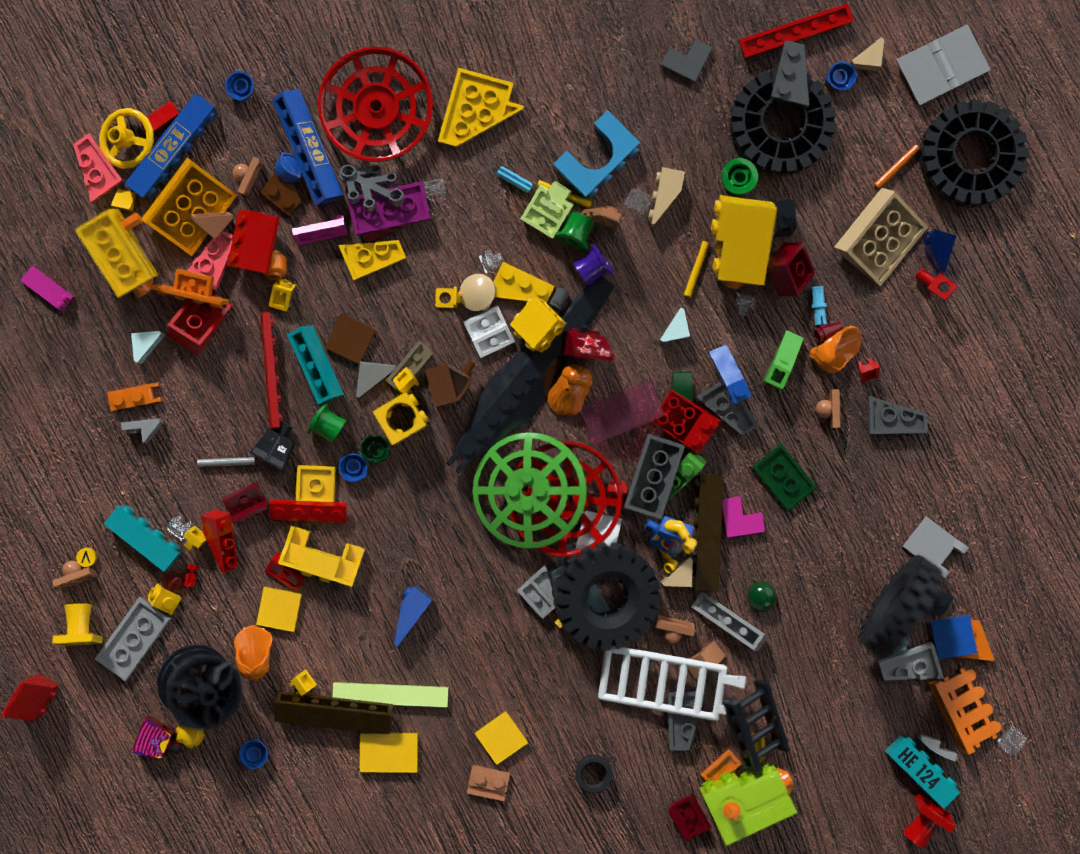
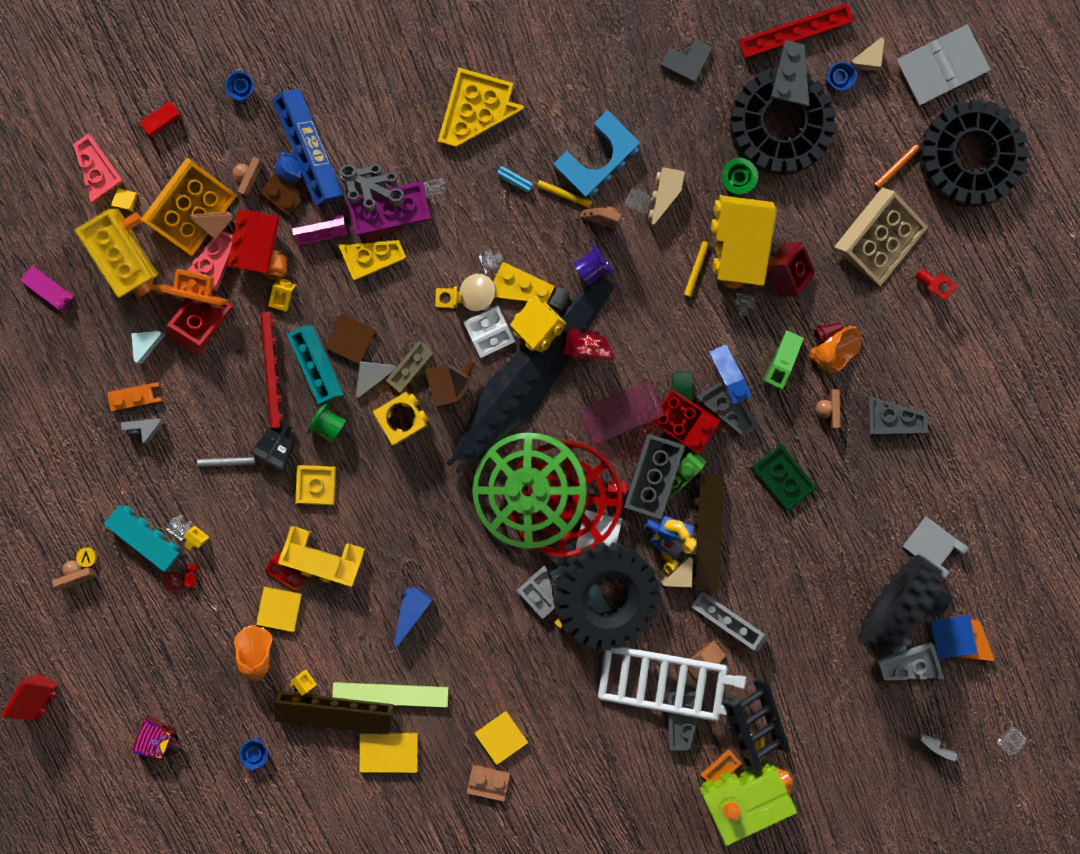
yellow plant [53,604,103,646] -> none
light grey tile [94,596,172,682] -> none
yellow piece [99,108,154,169] -> none
blue brick [124,93,217,200] -> none
yellow bracket [148,584,181,615] -> none
black wheel [157,644,242,730] -> none
yellow head [175,723,205,749] -> none
red slope [201,509,238,573] -> none
dark red bracket [222,482,268,524] -> none
red plate [269,500,348,523] -> none
red dish [317,46,433,162] -> none
blue hat [339,453,367,482] -> none
dark green hair [360,435,390,464] -> none
yellow tile [393,367,419,393] -> none
yellowish green piece [520,181,574,239] -> none
orange hair [548,364,592,416] -> none
green piece [554,212,596,253] -> none
black tyre [576,754,612,793] -> none
nougat tile [655,615,695,644] -> none
light aqua slope [659,308,690,343] -> none
dark red bracket [668,793,711,842] -> none
dark pink tile [722,496,765,537] -> none
dark green hair [748,581,777,612] -> none
black torso [771,199,797,237] -> none
medium azure pin [812,286,827,326] -> none
red tile [858,358,880,383] -> none
teal brick [885,735,960,809] -> none
red plant [903,791,956,848] -> none
clear blue slope [923,229,956,274] -> none
orange fence [928,667,1001,755] -> none

